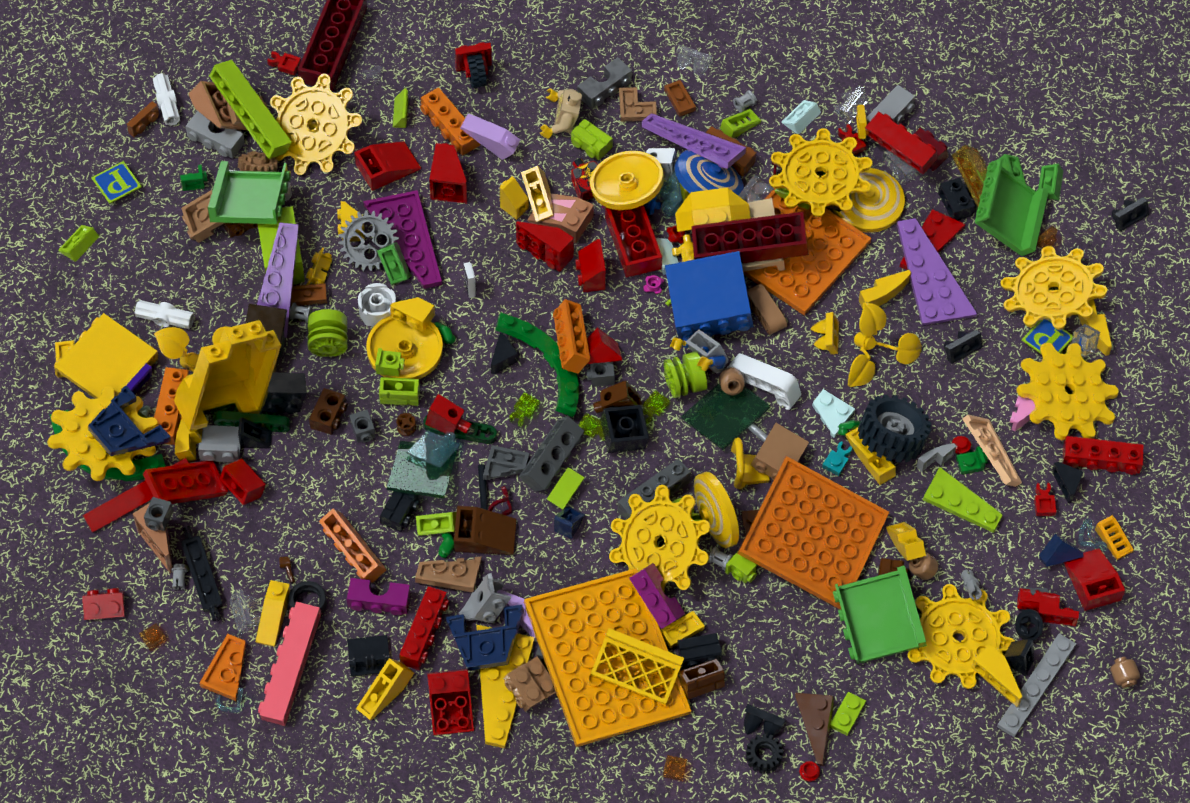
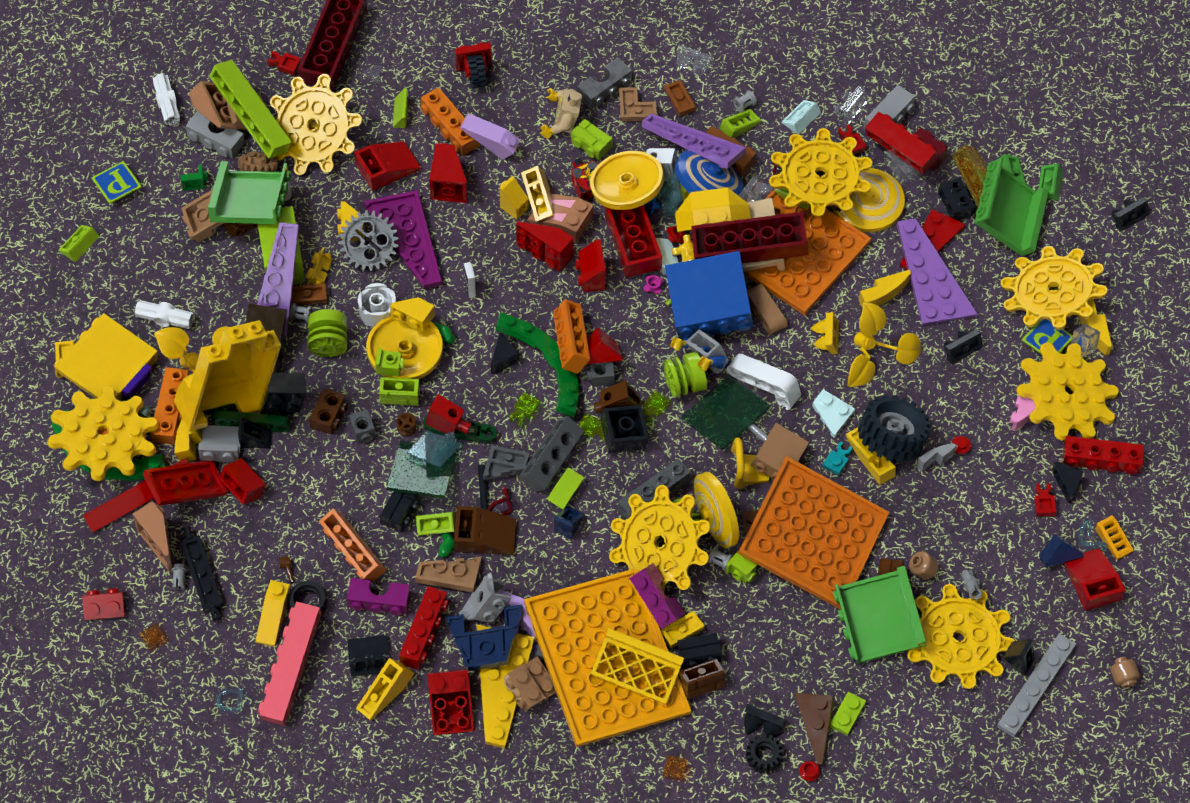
dark blue wing [88,385,171,456] -> none
dark orange plate [127,101,159,137] -> none
dark grey brick [144,497,173,531] -> none
orange wing [199,633,246,701] -> none
clear tile [230,589,261,634] -> none
bright green slope [377,242,411,285] -> none
medium nougat head [719,367,745,395] -> none
green arm [838,420,860,436] -> none
yellow tile [856,105,867,139] -> none
yellow slope [886,522,926,561] -> none
lime wing [923,467,1002,533] -> none
green bracket [956,446,987,475] -> none
light nougat wing [963,415,1022,487] -> none
yellow slope [971,644,1022,707] -> none
black gear [1015,609,1045,641] -> none
red plate [1017,588,1079,626] -> none
clear orange plate [1037,226,1058,249] -> none

